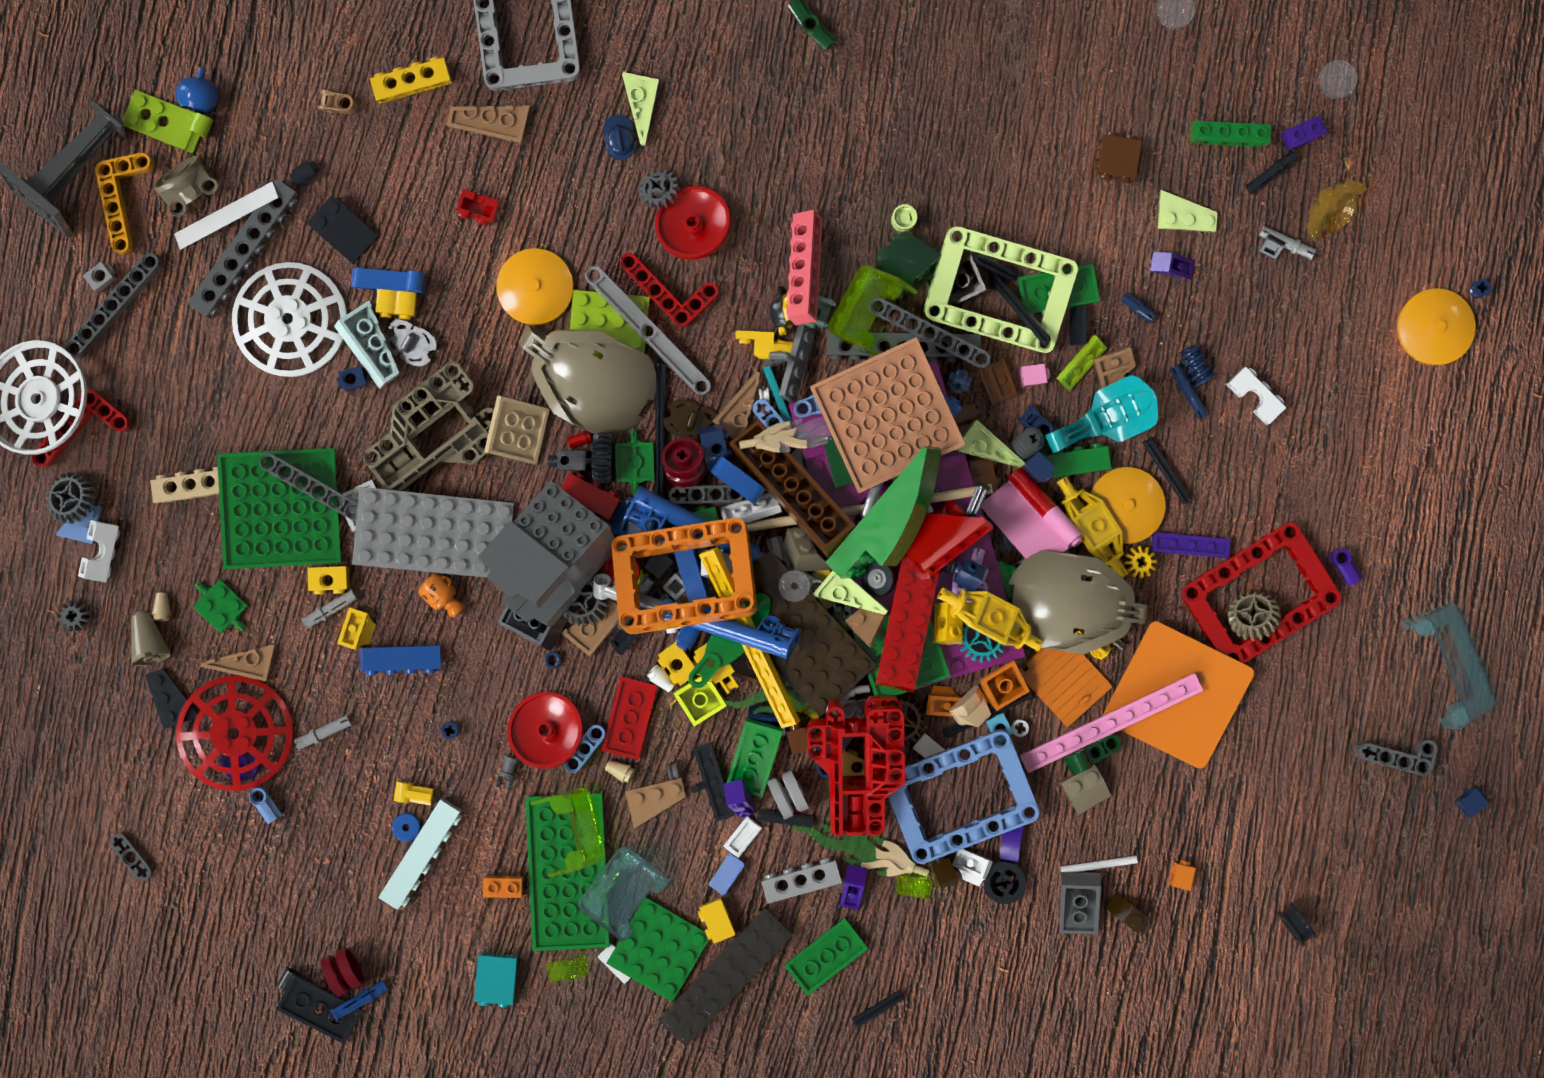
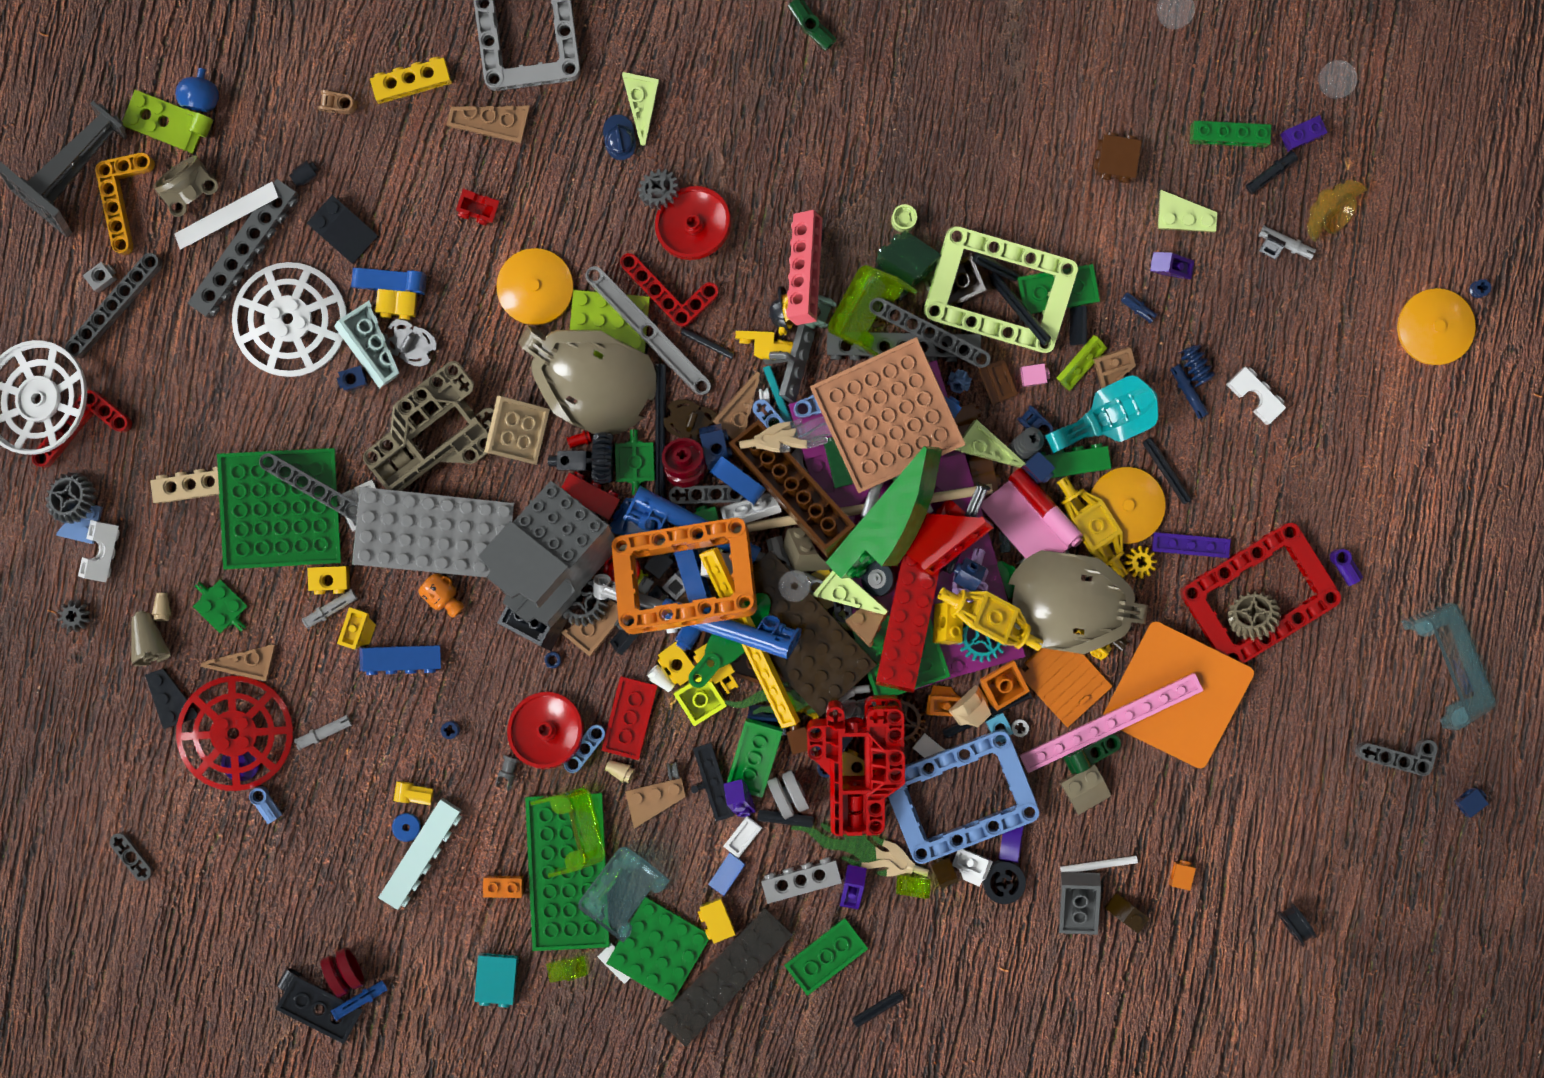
none -> black bar [681,328,735,360]

